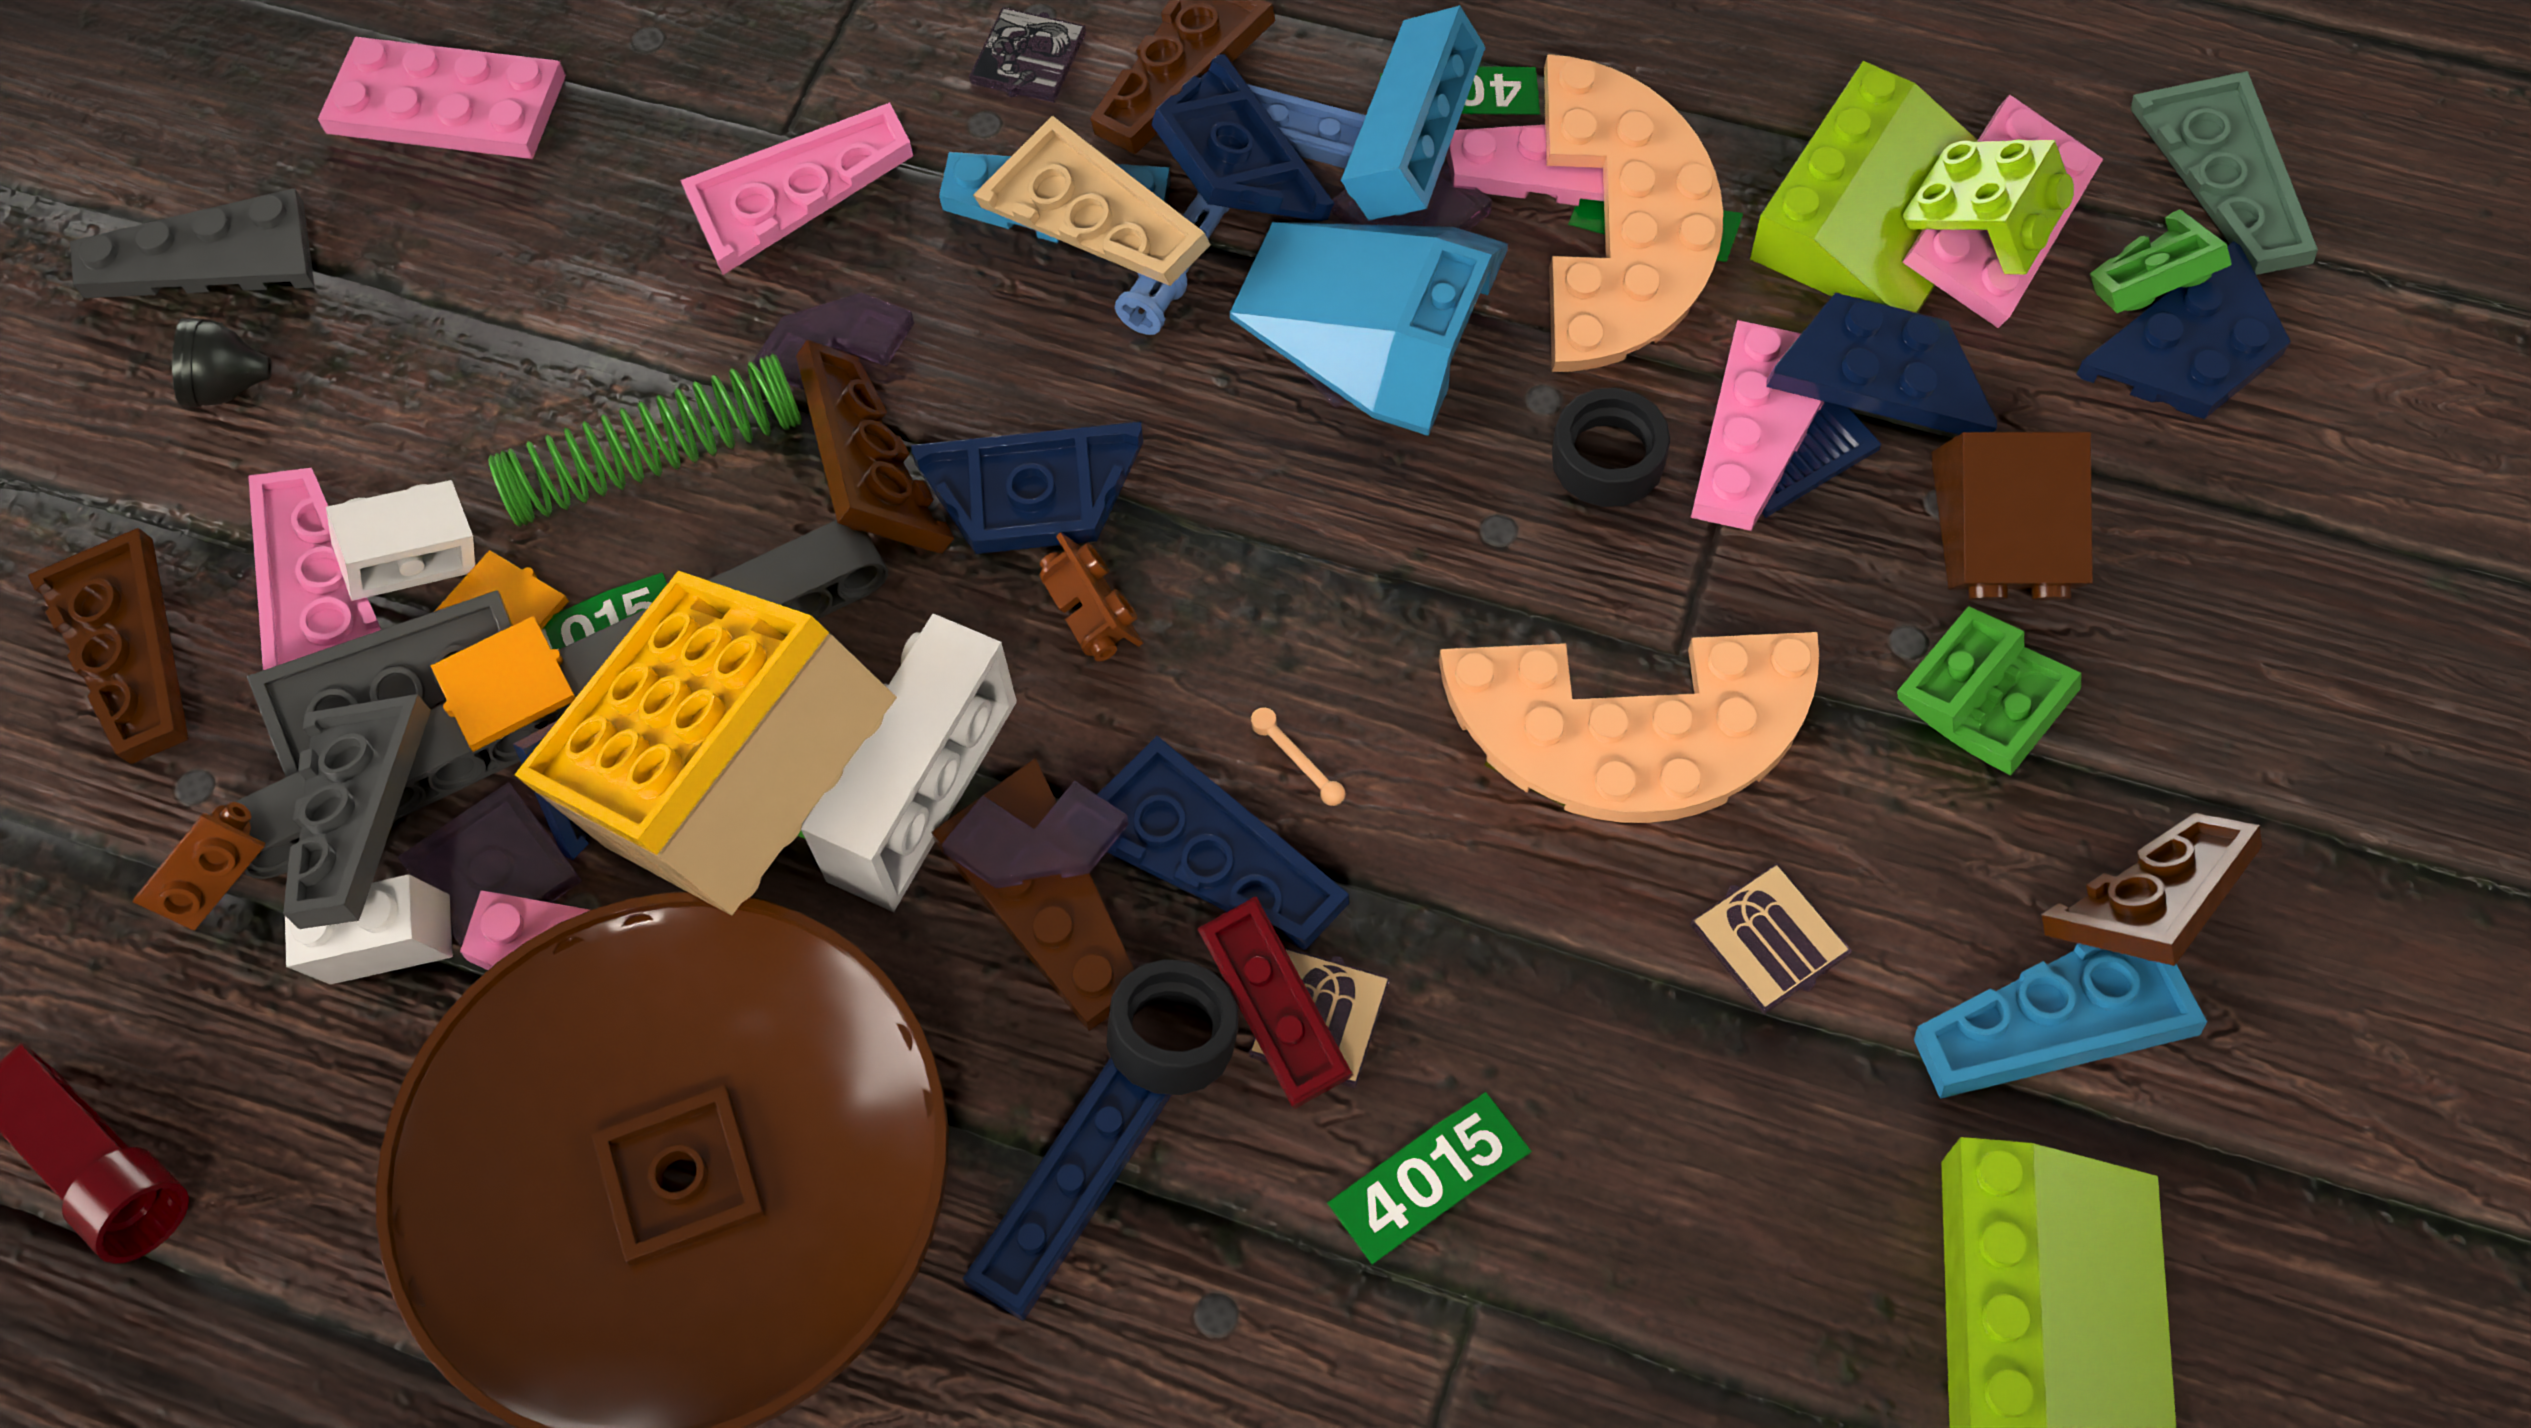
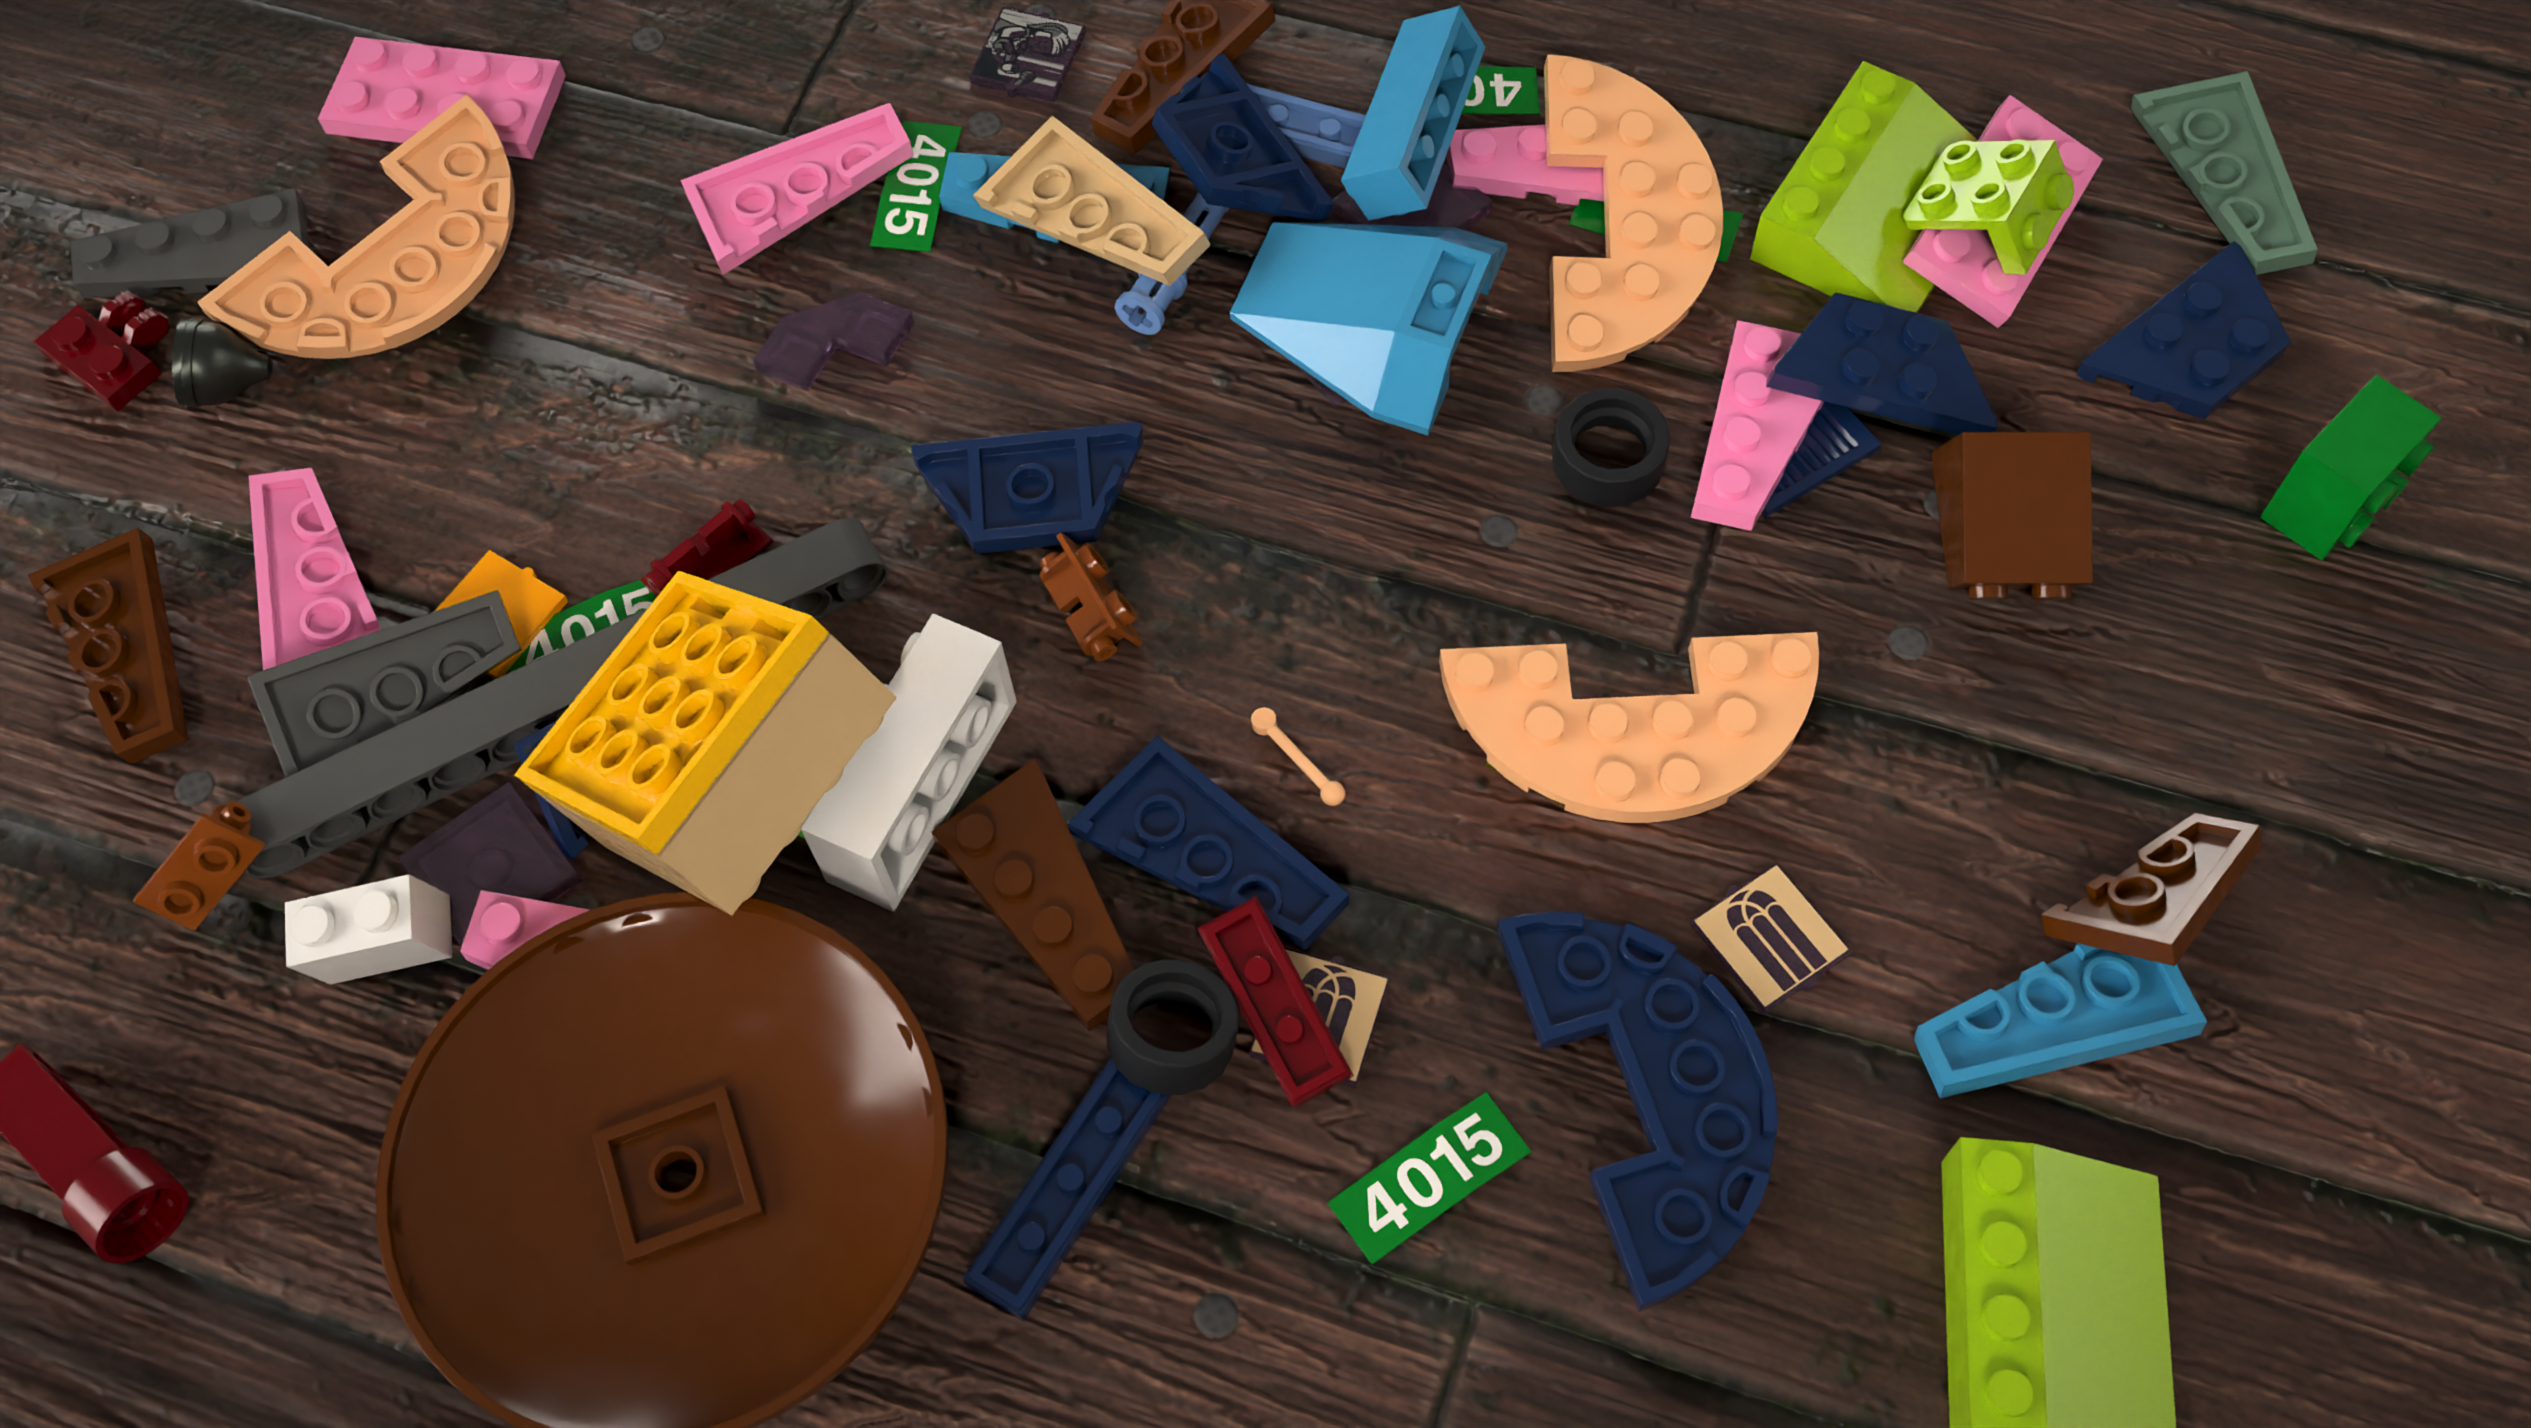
dark grey wing [283,694,431,929] -> none
white brick [326,480,475,601] -> none
light orange piece [431,616,576,752] -> none
bright green piece [488,353,802,528] -> none
reddish brown wing [796,339,955,554] -> none
tile [942,781,1129,888] -> none
bright green slope [1897,606,2081,776] -> none
bright green wing [2090,209,2232,313] -> none
none -> dark red hinge [33,290,170,412]
none -> light nougat plate [198,94,515,359]
none -> dark red hinge [640,499,773,597]
none -> green sticker [870,121,962,252]
none -> dark blue plate [1497,912,1778,1312]
none -> green brick [2260,374,2442,561]

